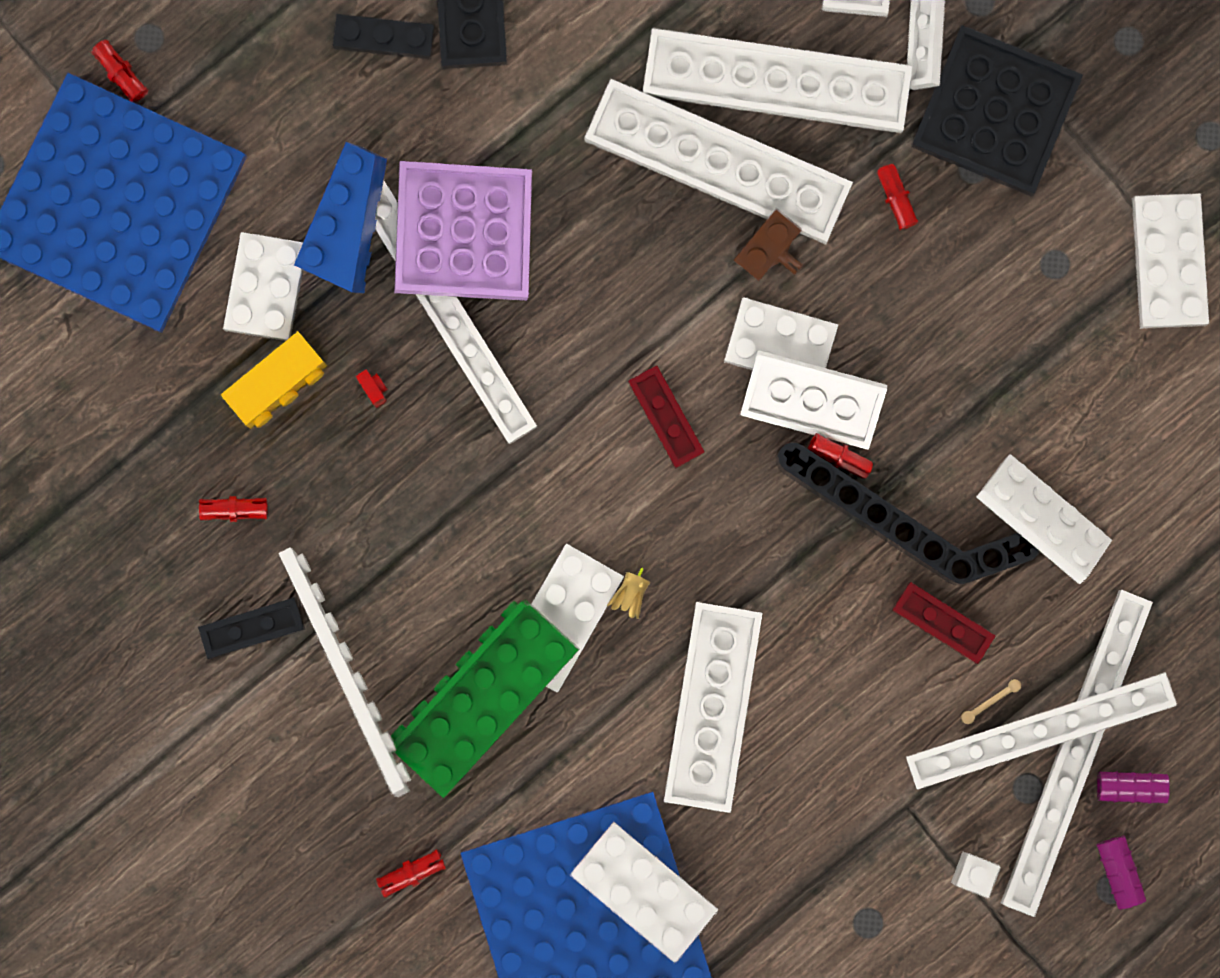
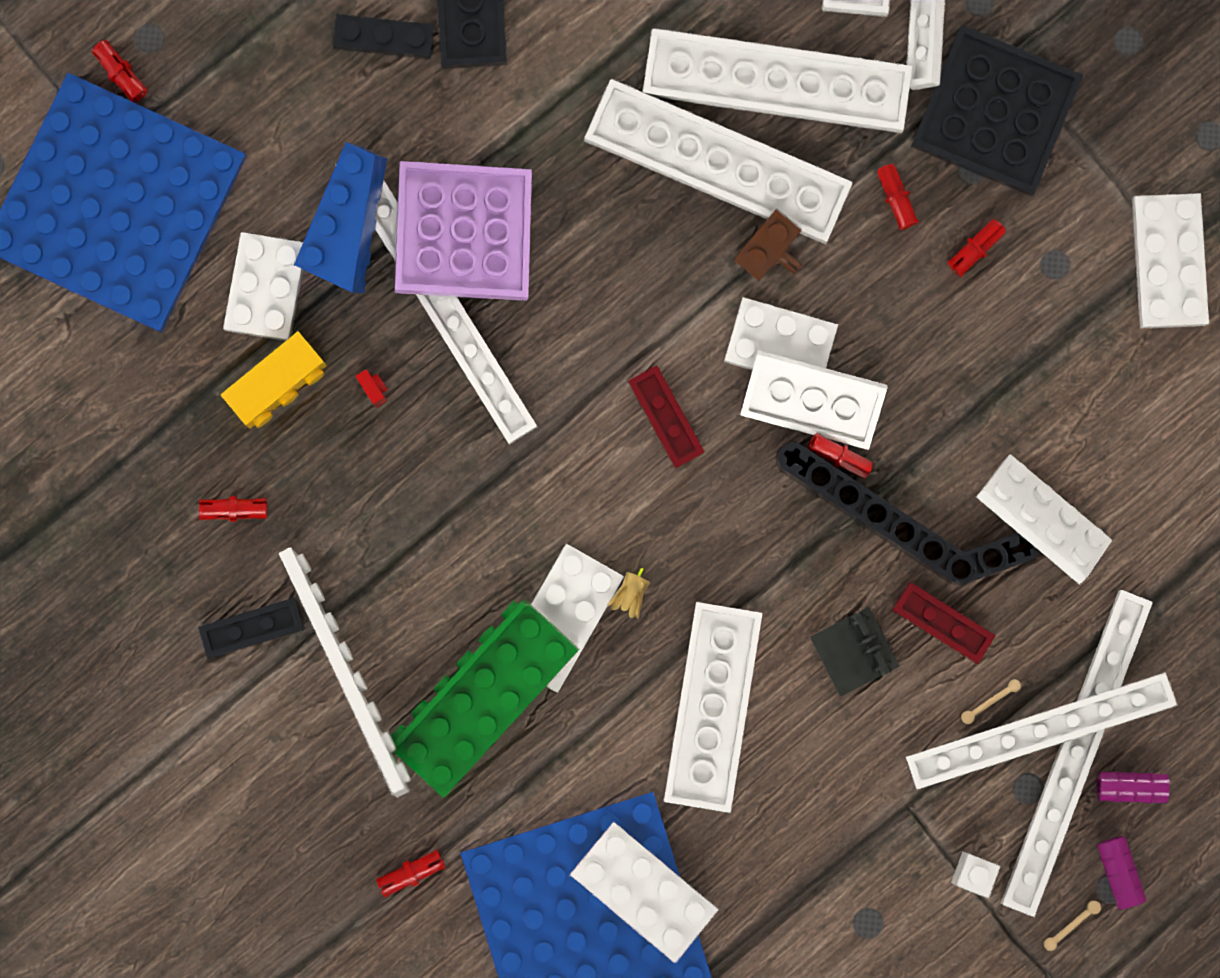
none -> pearl dark grey hinge [810,607,900,697]
none -> red axle [947,219,1006,277]
none -> tan hinge [1044,900,1101,951]

